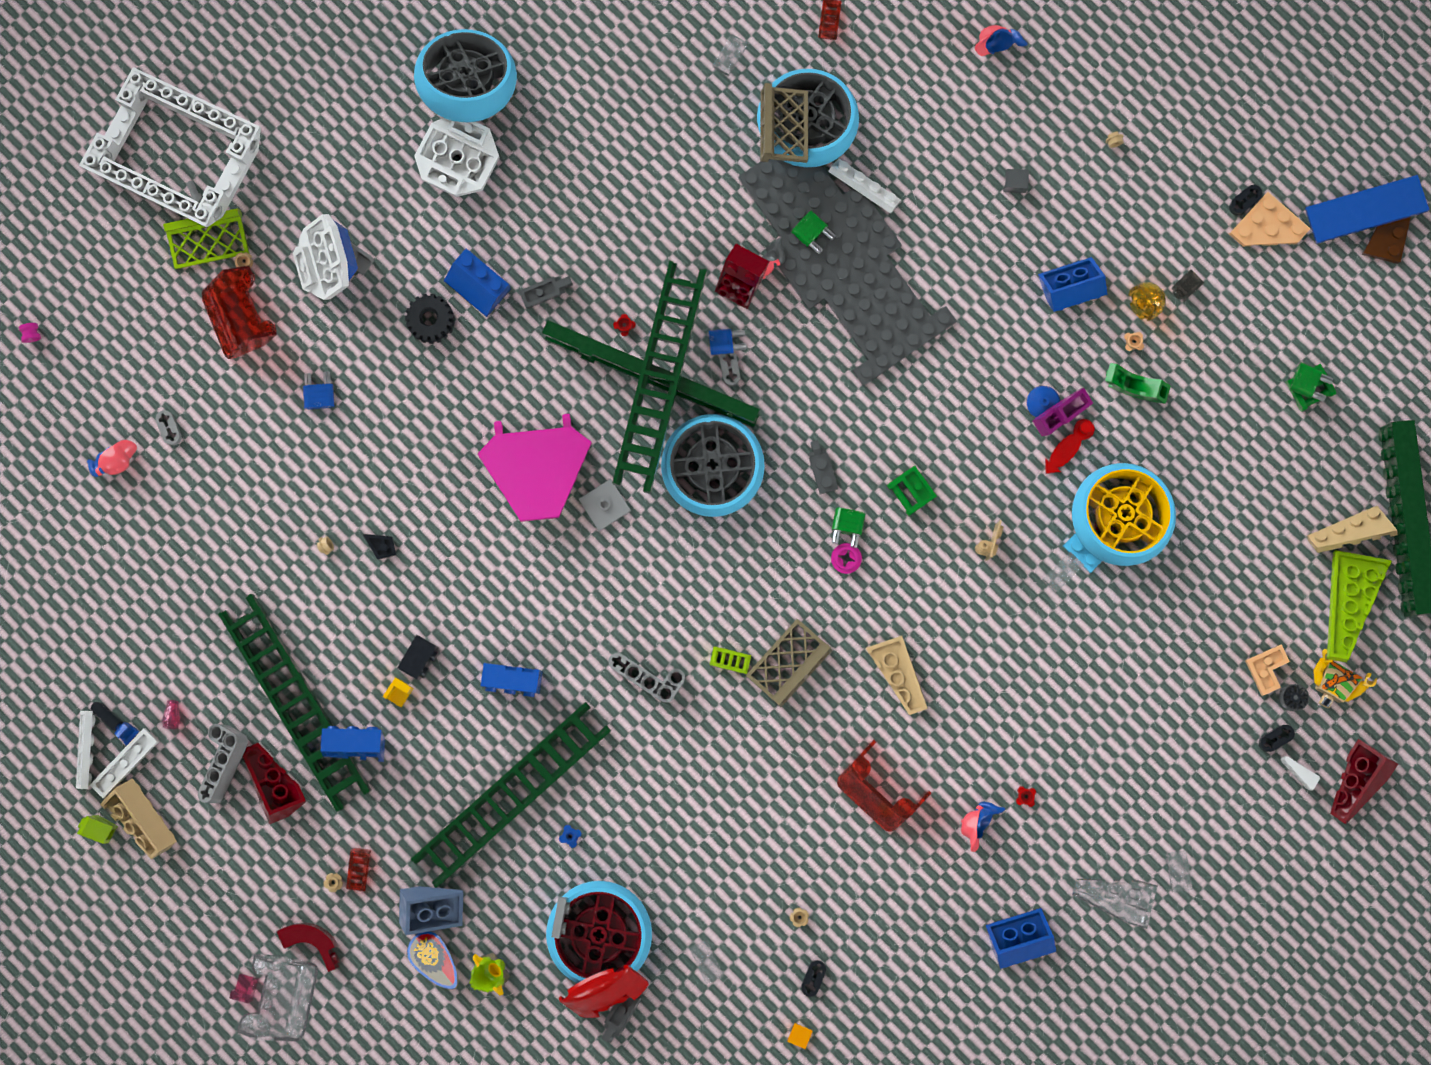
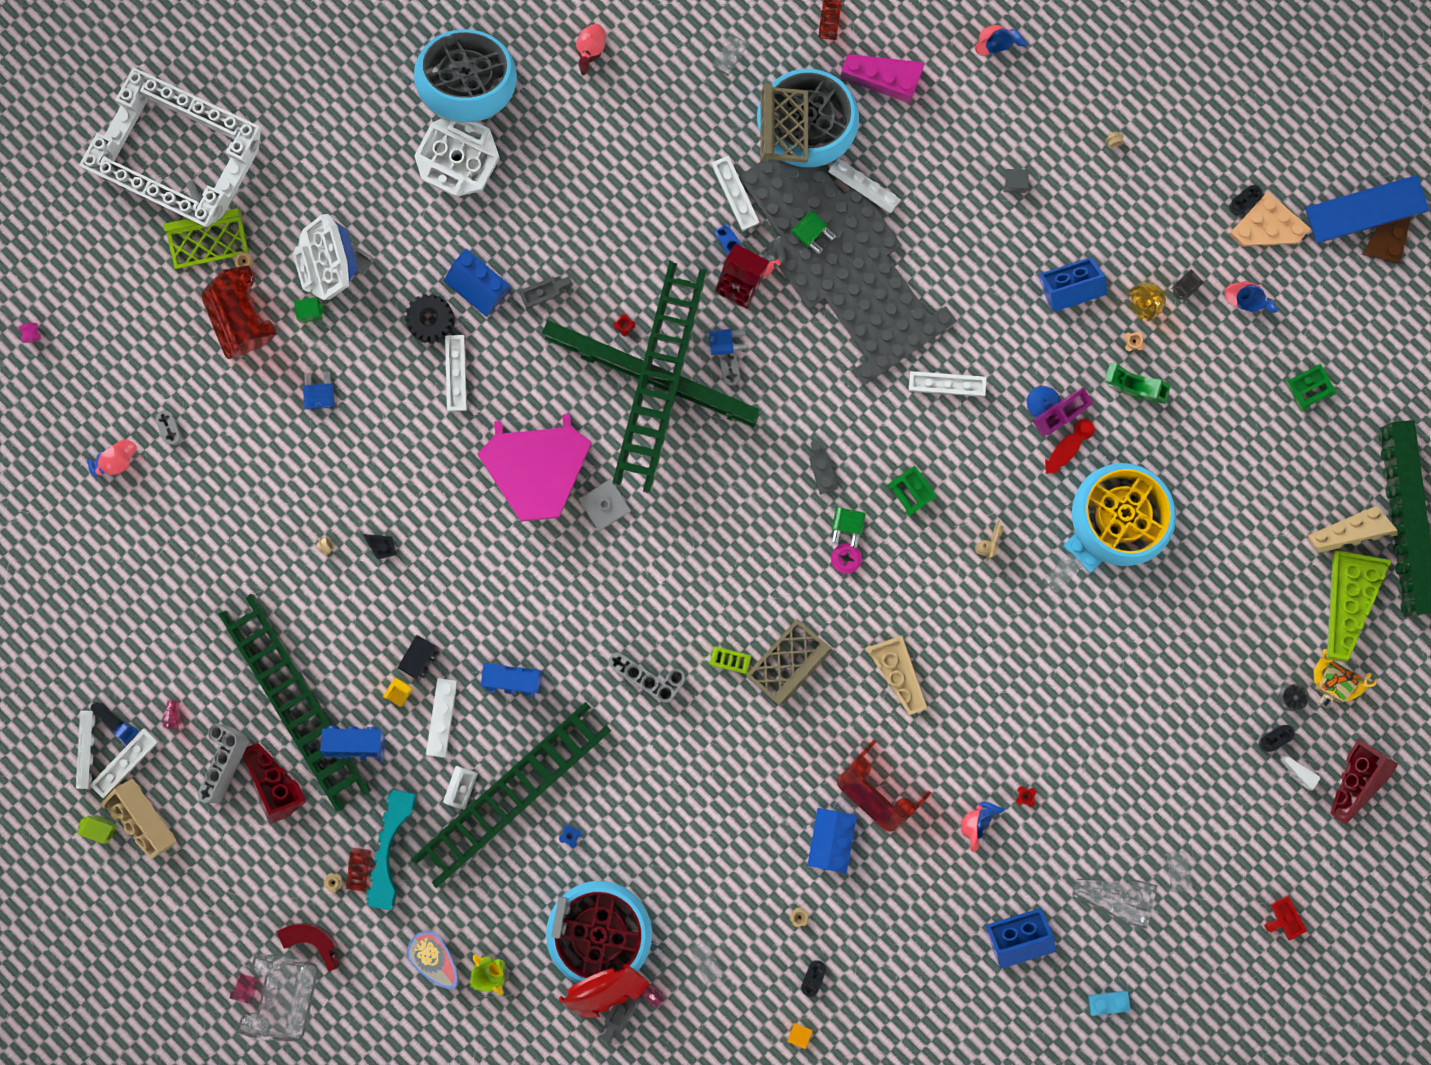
sand blue slope [399,886,463,935] -> none
wheel [661,414,765,517] -> none
light nougat plate [1245,644,1290,696] -> none
green piece [1289,362,1333,402] -> none
none -> green brick [294,297,325,323]
none -> teal arch [366,789,417,910]
none -> white plate [426,678,458,758]
none -> white slope [443,766,478,810]
none -> white plate [445,335,467,412]
none -> coral hair [576,24,606,76]
none -> clear pink cone [641,984,666,1009]
none -> white plate [711,155,760,232]
none -> blue leg [714,224,743,256]
none -> blue slope [807,808,857,874]
none -> dark pink wedge [840,54,925,104]
none -> white plate [908,371,986,397]
none -> medium azure plate [1088,991,1131,1016]
none -> blue hair [1225,281,1278,313]
none -> red plate [1264,896,1307,940]

